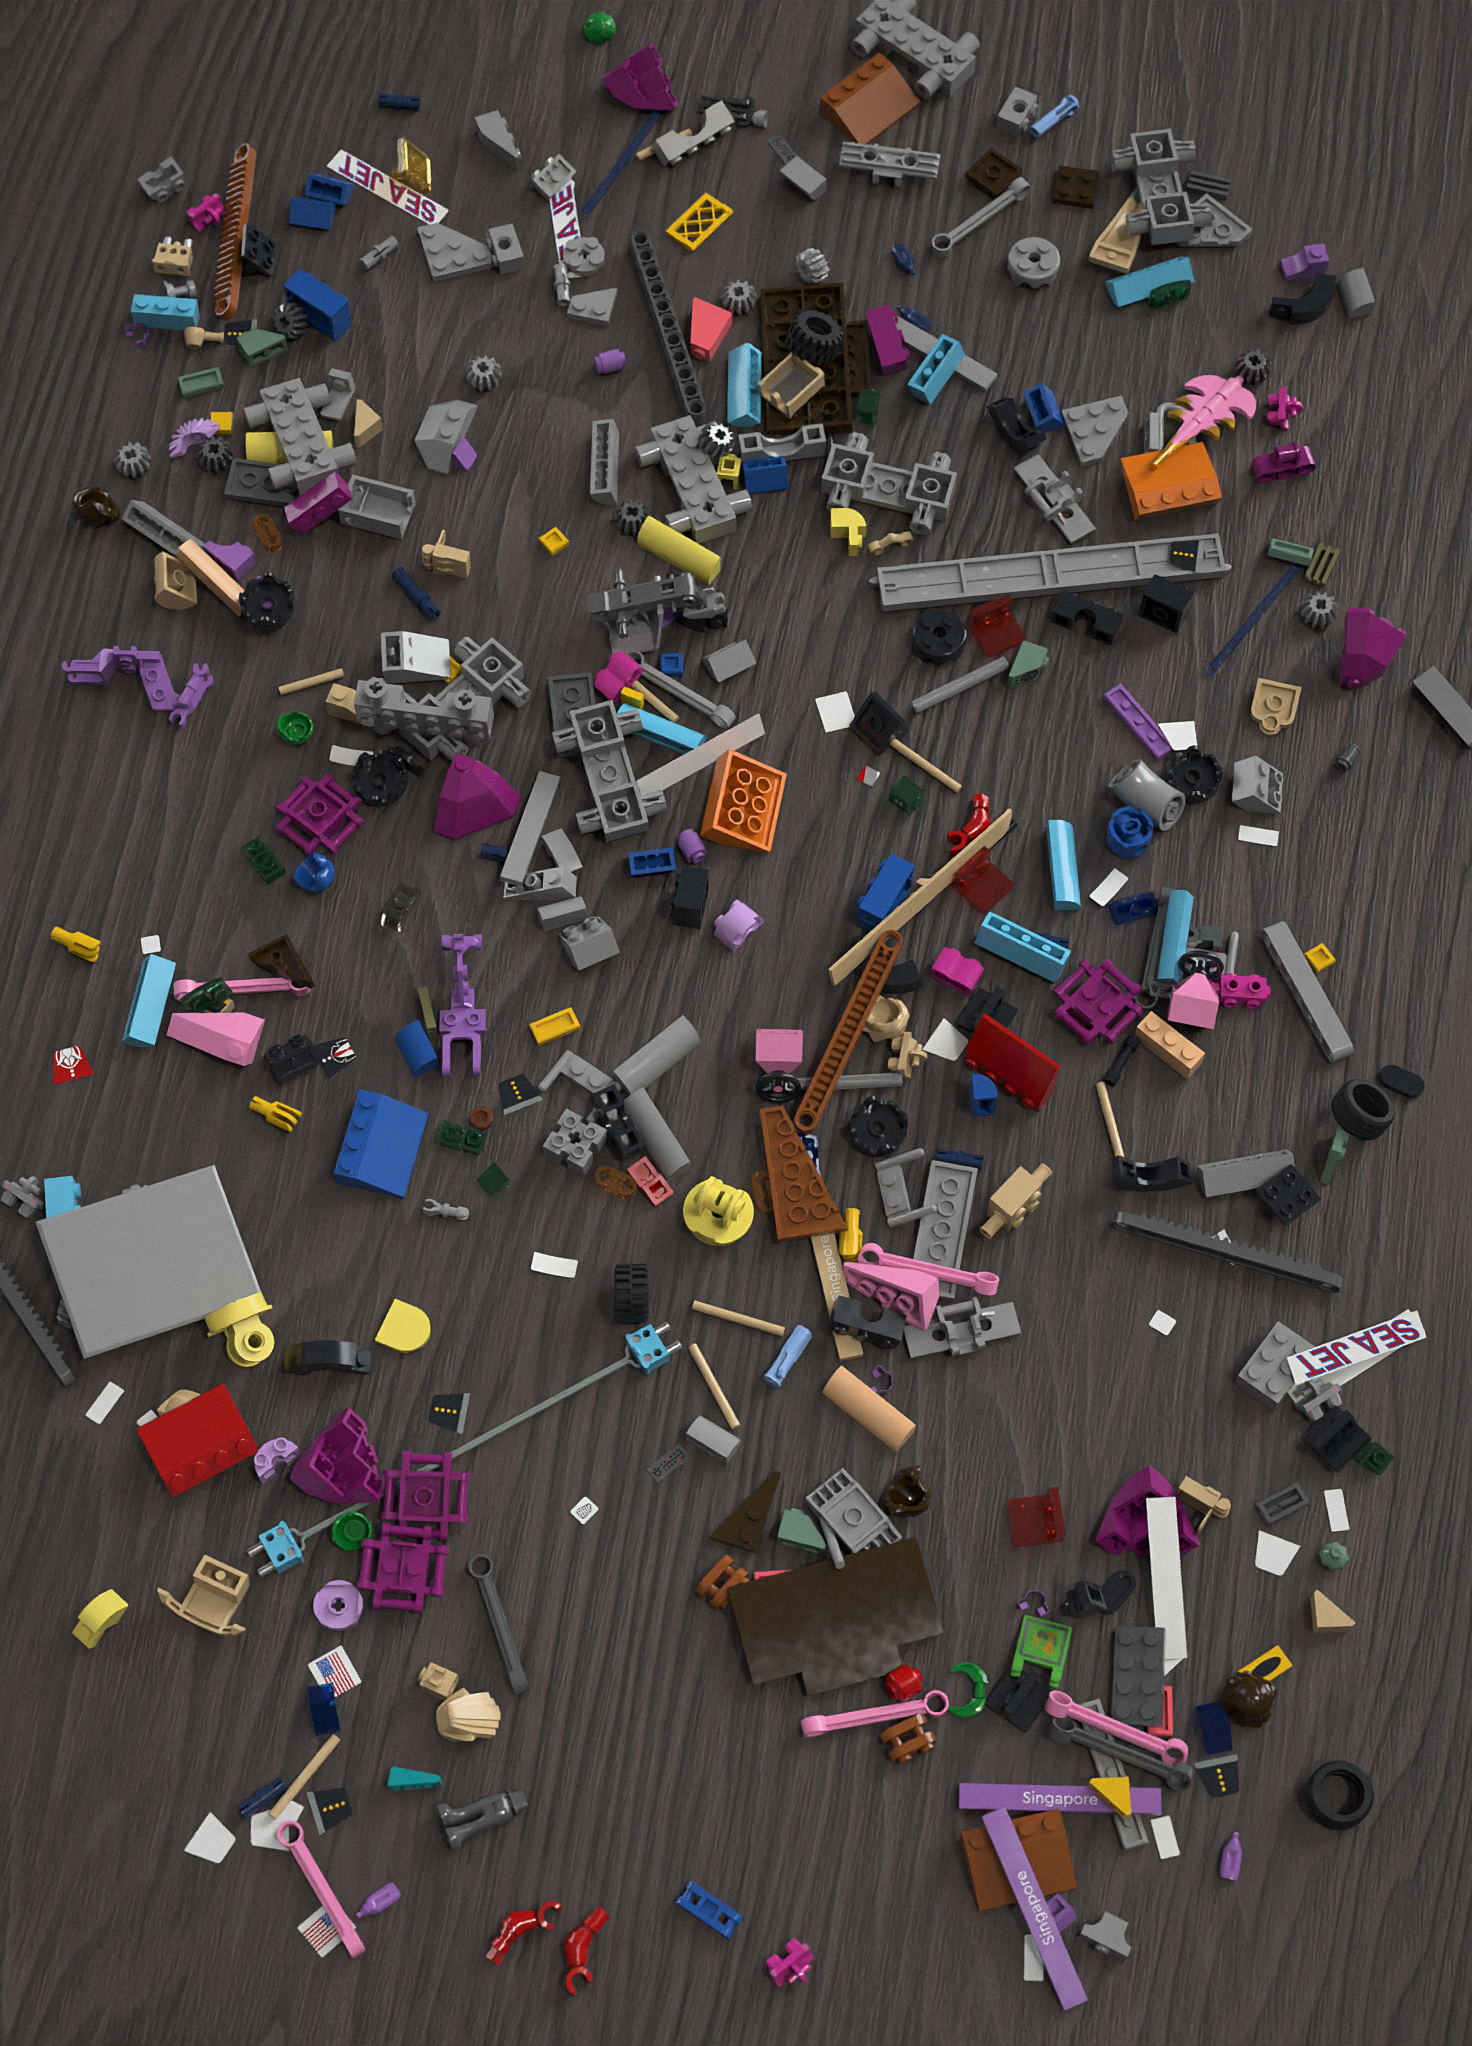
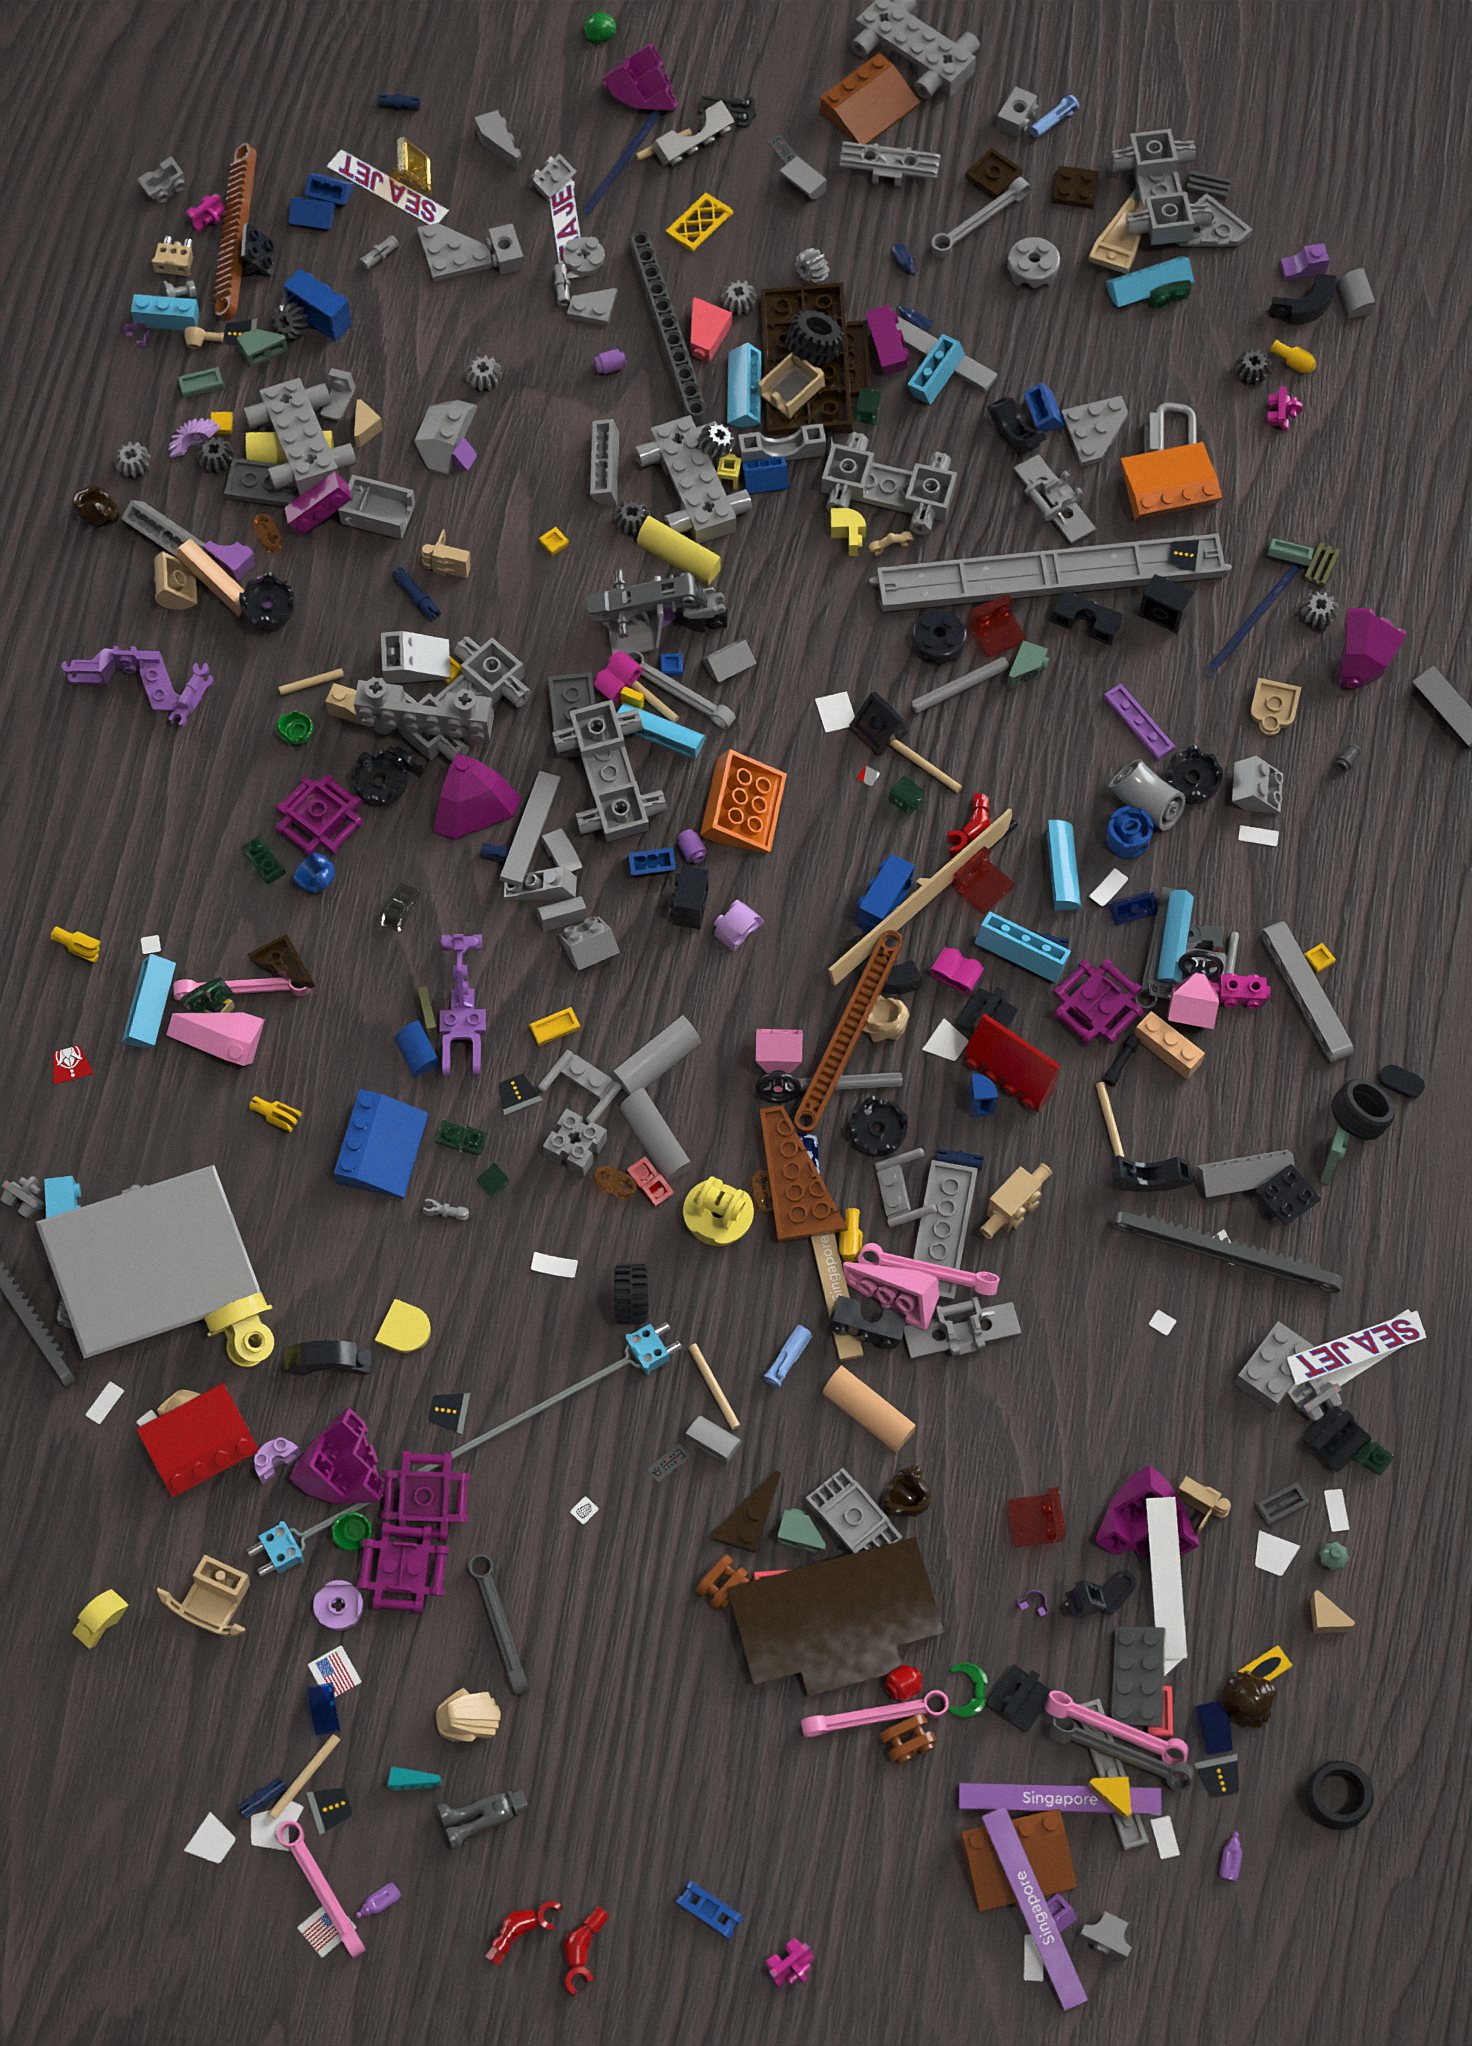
black bracket [264,1034,321,1084] -> none
black sticker [314,1038,356,1079] -> none
white sticker [329,745,373,766] -> none
tan brick [418,1662,459,1701] -> none
copper tile [470,1107,493,1131] -> none
black arch [592,1084,645,1162] -> none
white sticker [637,714,765,795] -> none
tan bar [692,1301,785,1337] -> none
light grey hinge [752,110,768,127] -> none
light grey bar [819,1516,845,1569] -> none
medium lavender piece [871,1365,893,1395] -> none
tan hips [888,1032,927,1079] -> none
bright green flag [1010,1615,1073,1688] -> none
bright pink animal [1149,375,1256,470] -> none
white sticker [1158,721,1197,750] -> none
magenta beam [1251,442,1316,483] -> none
none -> yellow arm [1270,340,1316,374]

